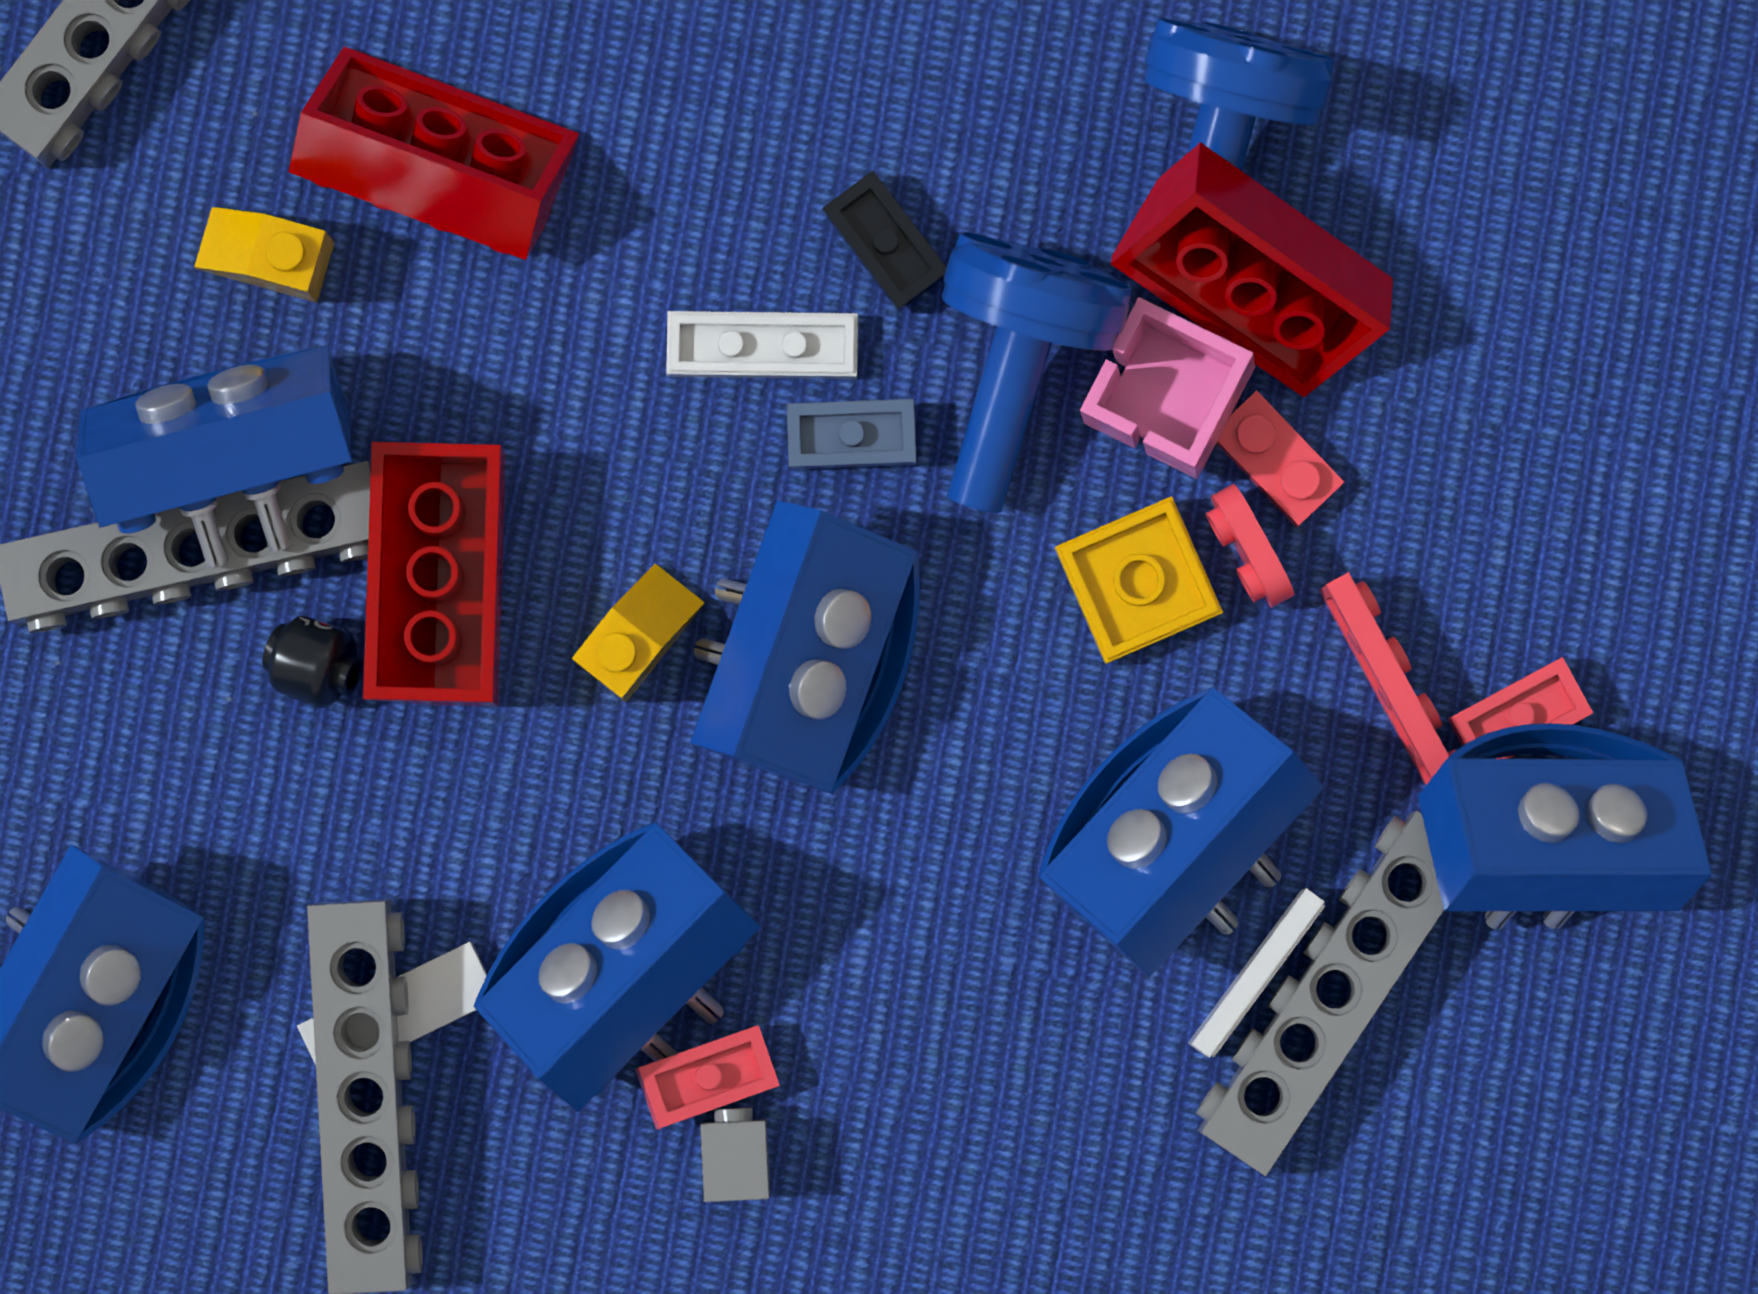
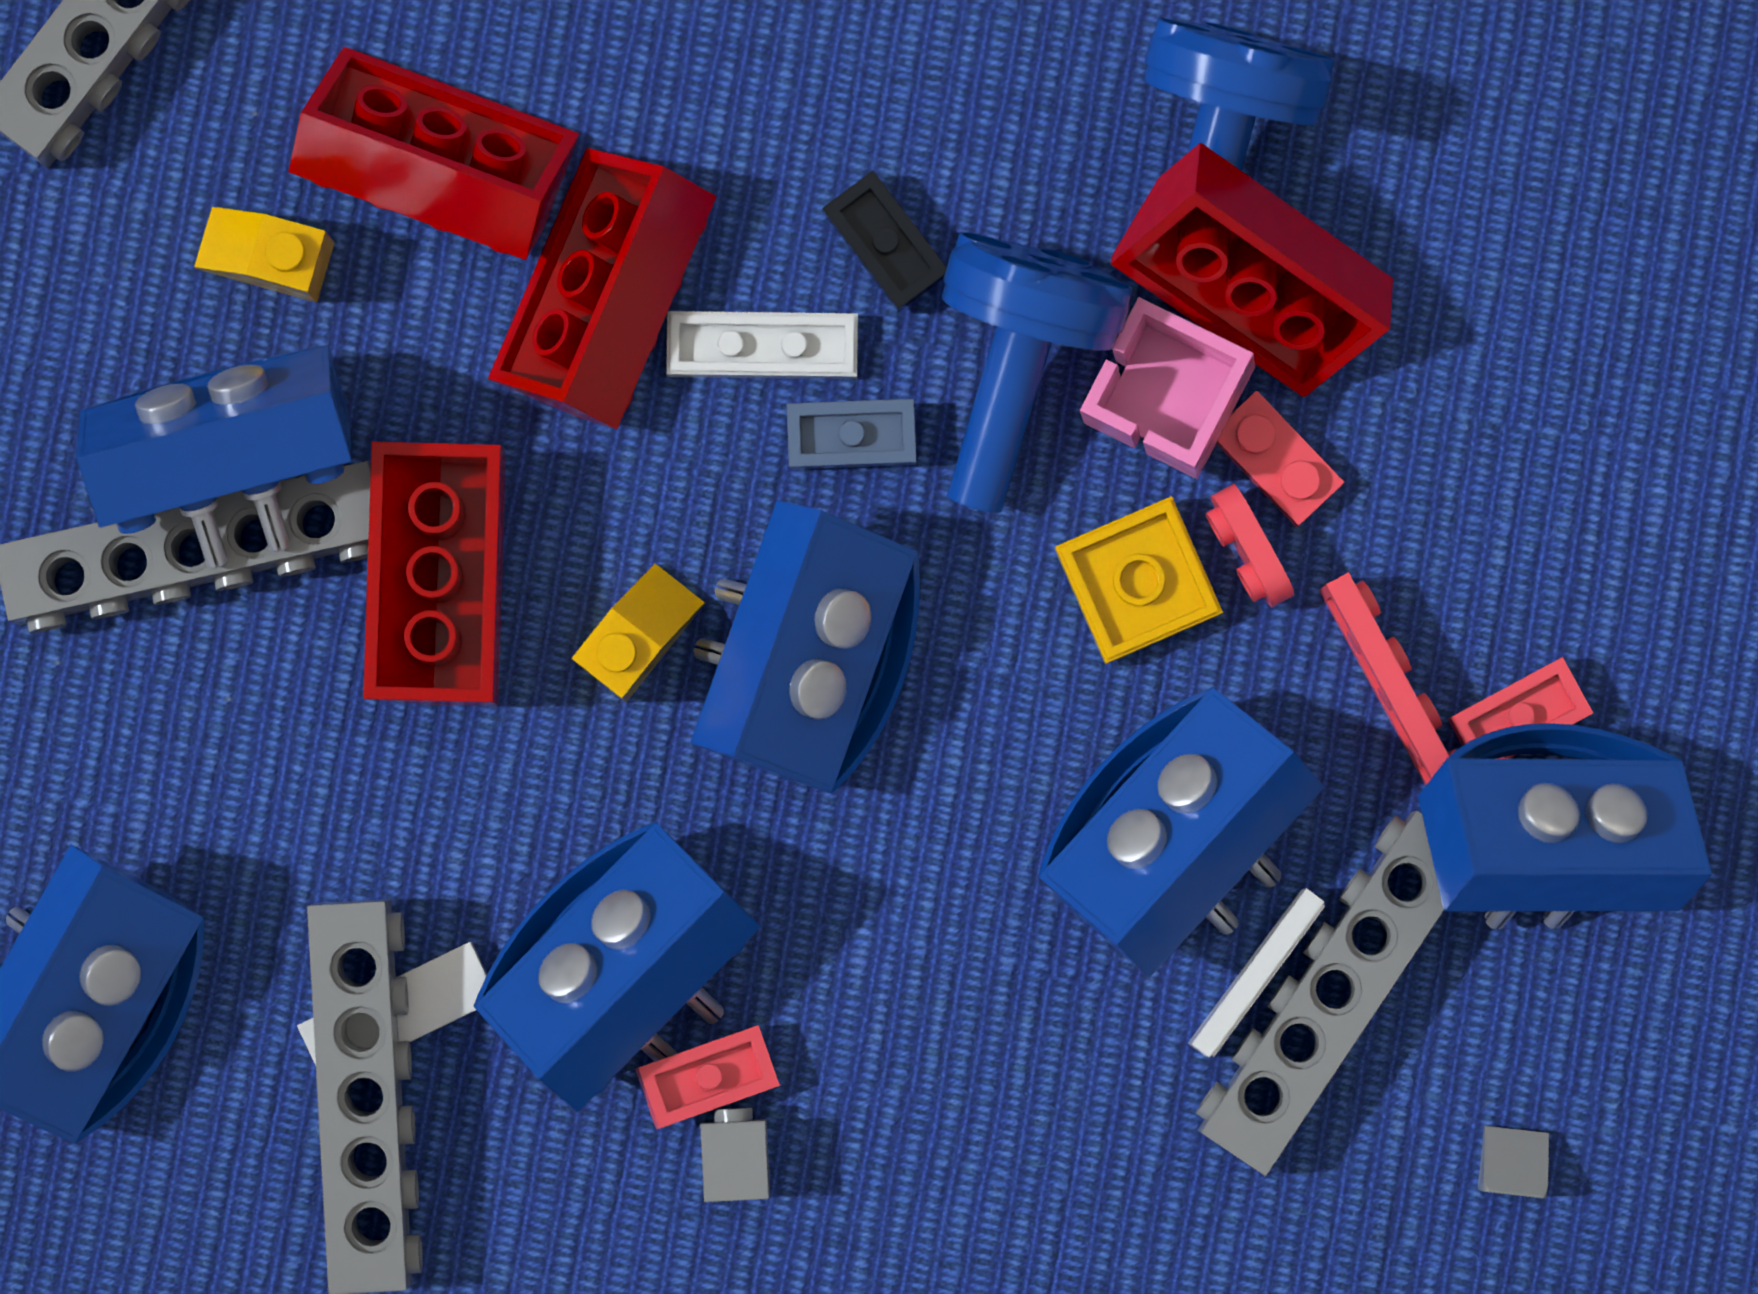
black head [262,616,363,708] -> none
none -> red slope [488,148,717,430]
none -> light grey slope [1478,1126,1549,1199]

